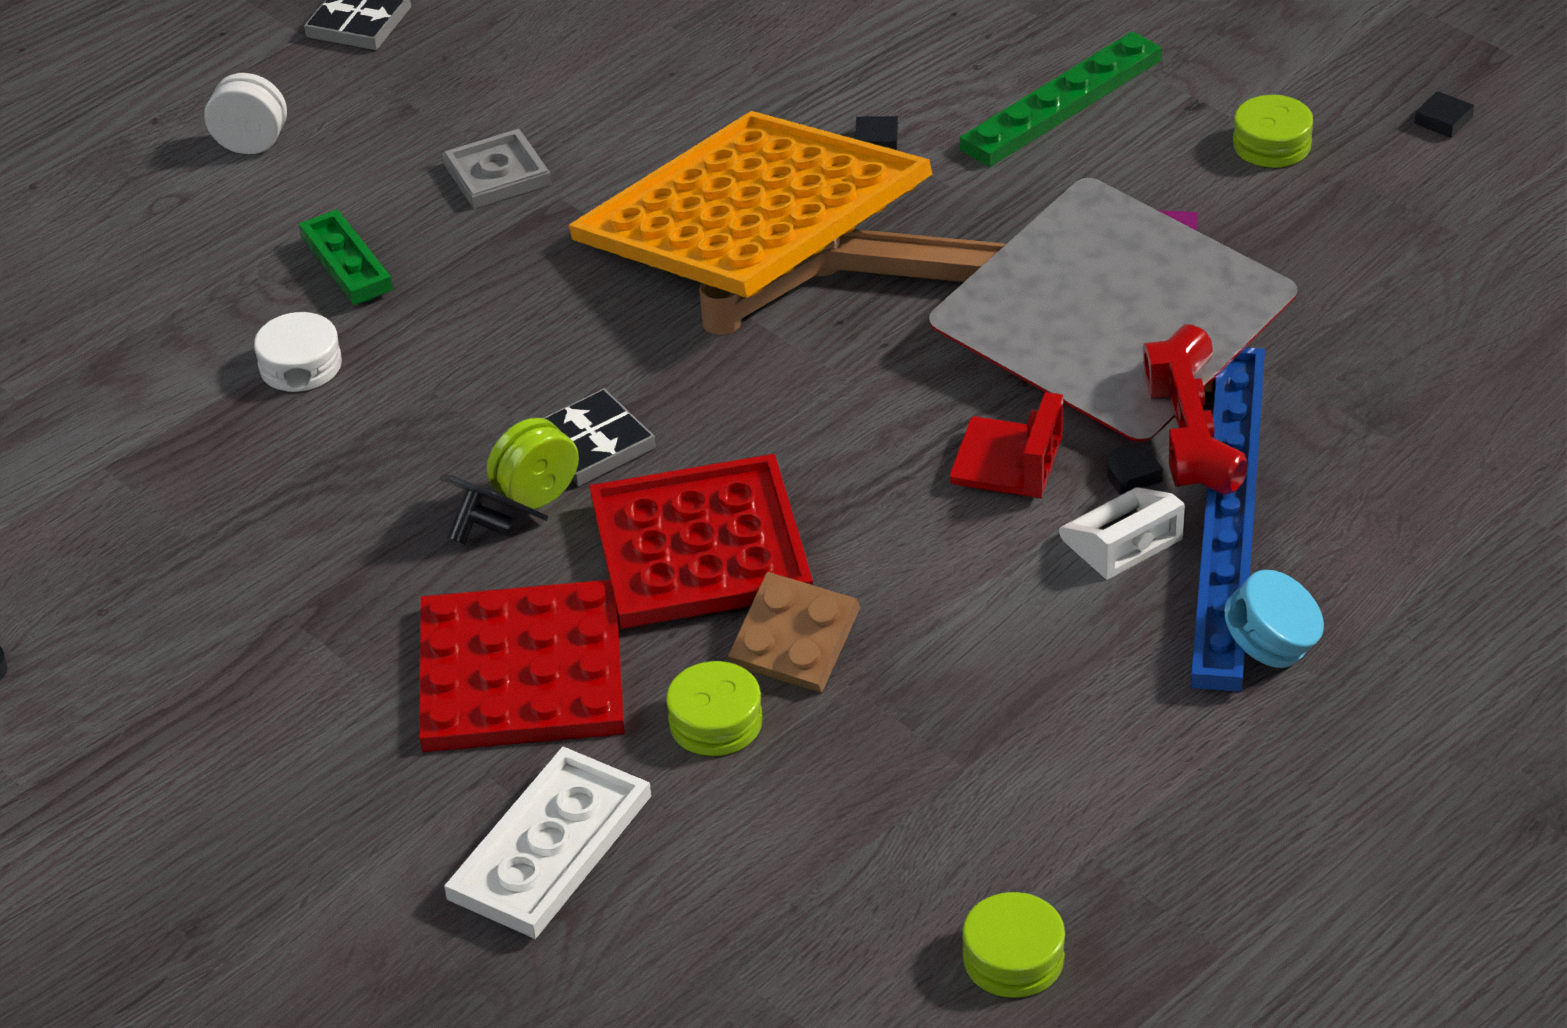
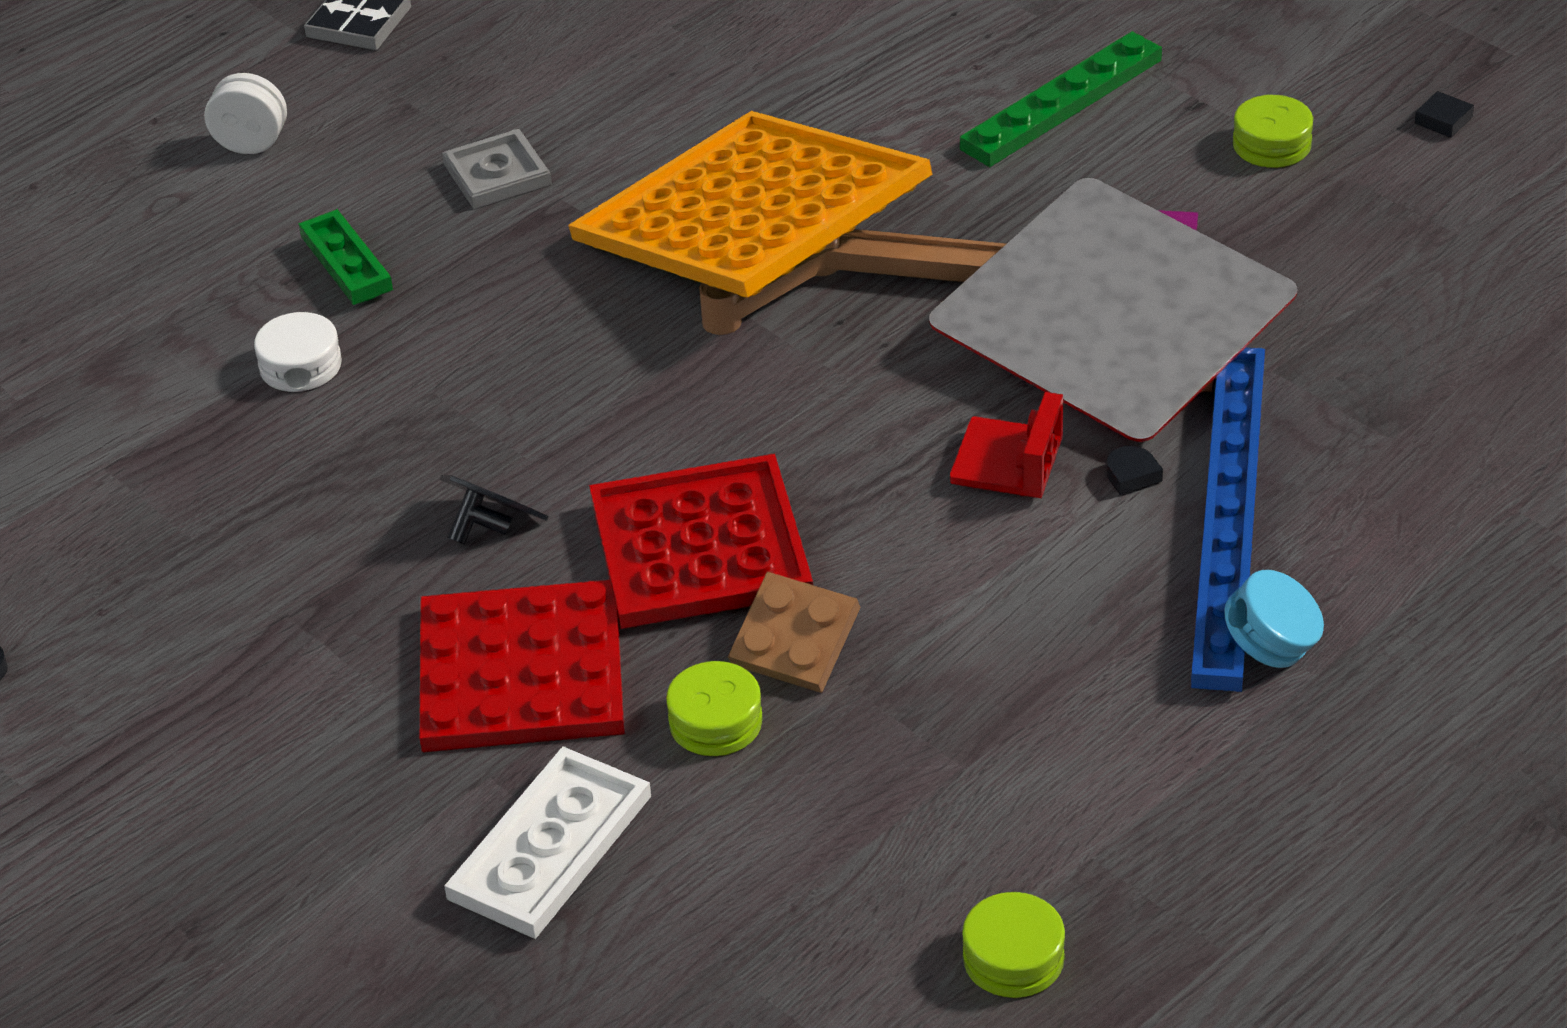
lime head [487,418,579,510] -> none
tile [544,388,656,487] -> none
black tile [855,116,898,150] -> none
white tile [1059,487,1185,580] -> none
red plate [1143,324,1247,496] -> none

